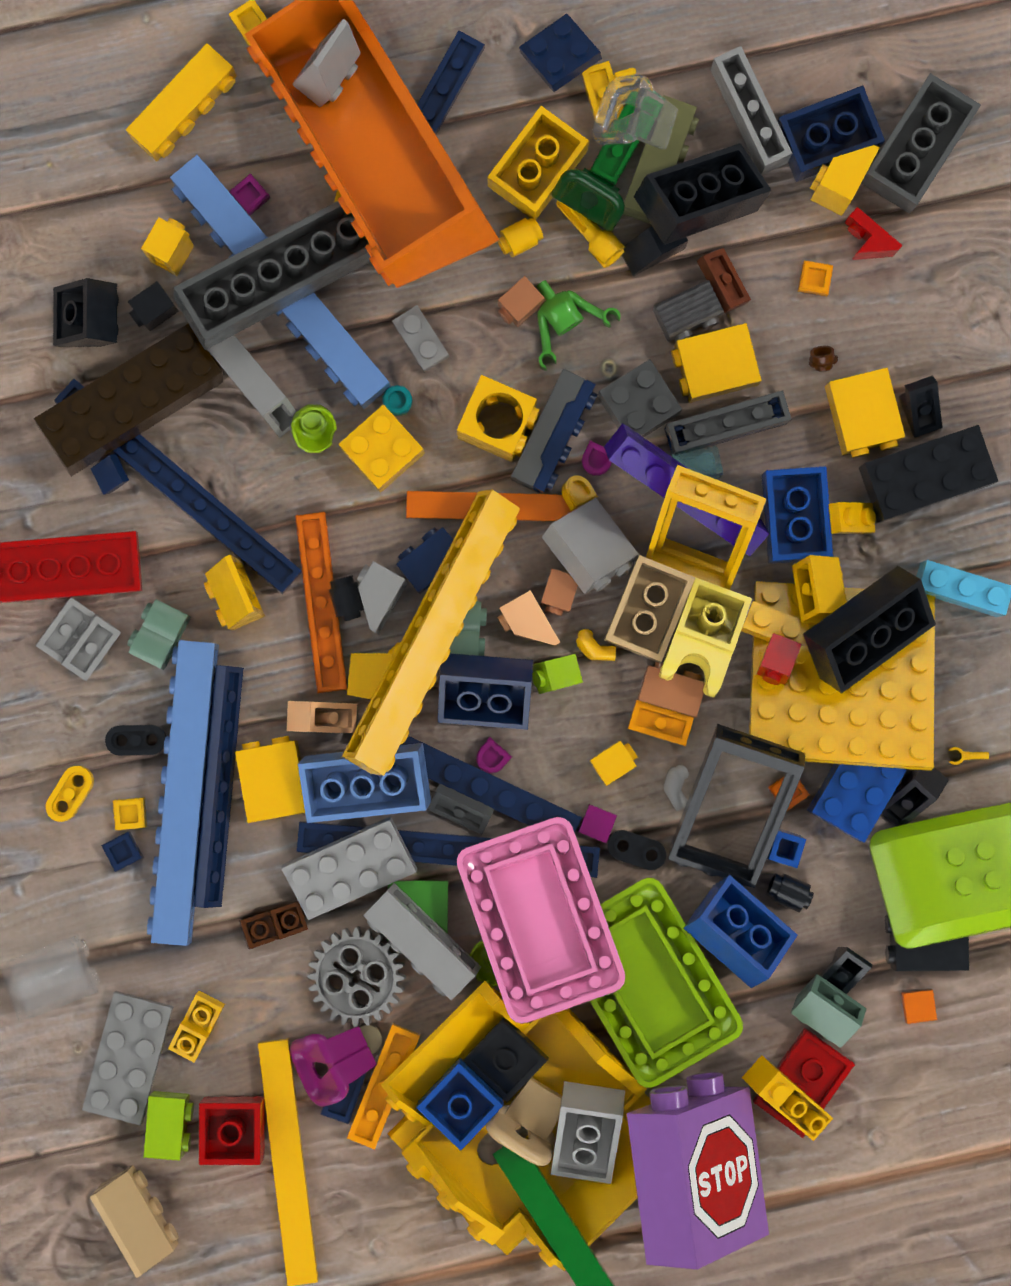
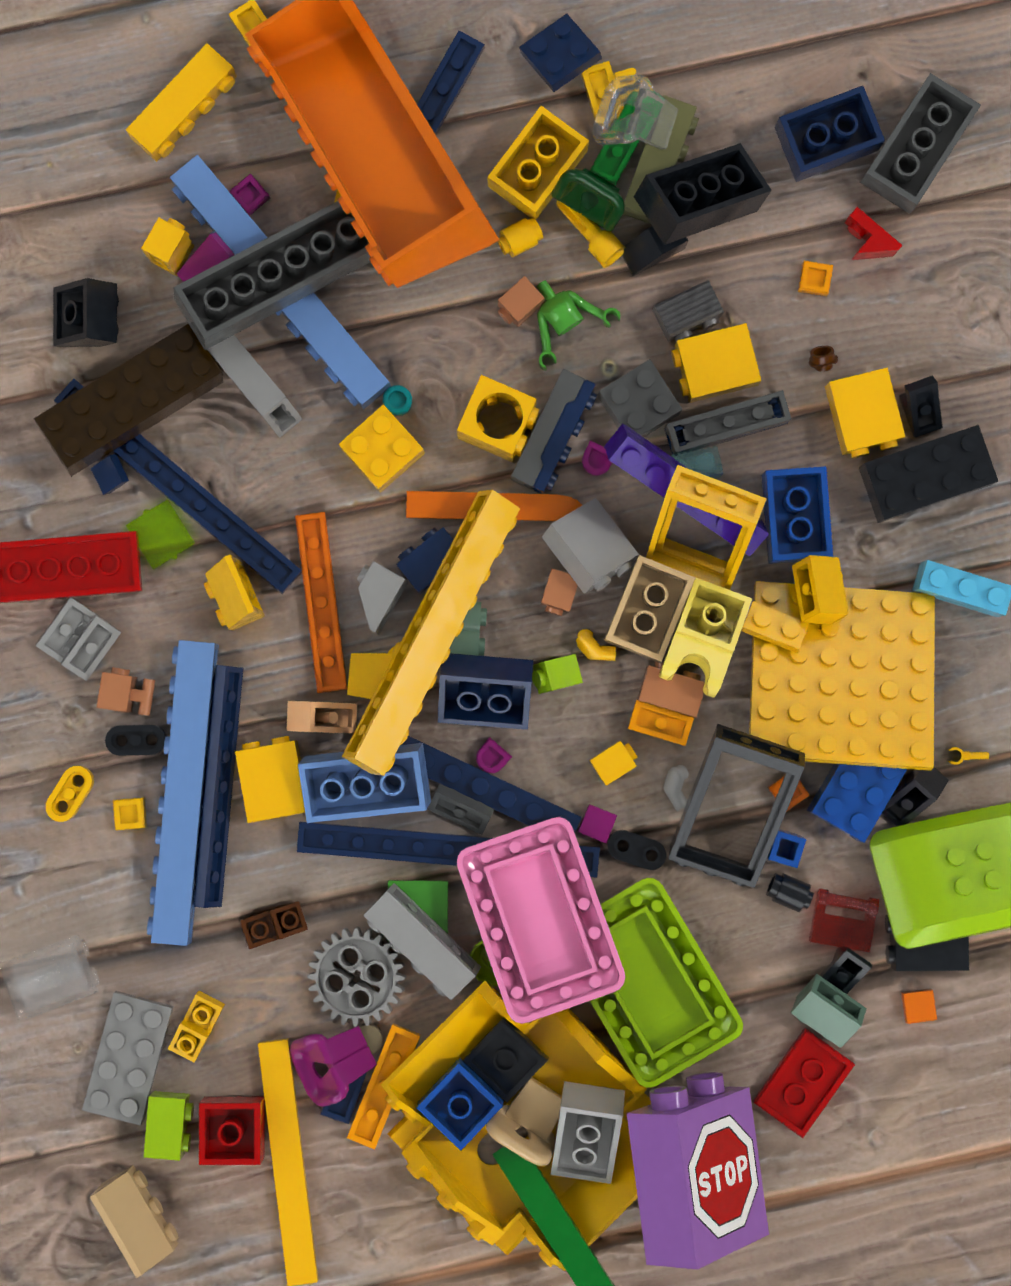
dark blue tile [101,831,144,872] -> none
sand green brick [127,599,191,670] -> none
black brick [128,281,179,331] -> none
light grey plate [281,816,417,920] -> none
lime hair [291,404,337,453] -> none
light grey slope [292,19,361,108] -> none
black brick [329,575,364,621] -> none
light grey plate [392,305,449,373] -> none
light nougat slope [497,590,560,647] -> none
yellow tile [561,475,598,511] -> none
blue brick [683,875,798,988] -> none
copper plate [697,248,751,313] -> none
light grey brick [710,46,793,175] -> none
yellow slope [742,1055,833,1141] -> none
red brick [757,633,802,685] -> none
black brick [803,566,936,694] -> none
yellow slope [810,145,879,216] -> none
yellow plate [829,502,876,534] -> none
none -> nougat brick [96,667,156,716]
none -> clear neon green piece [126,499,196,570]
none -> magenta tile [177,232,235,282]
none -> clear red plate [809,888,879,953]

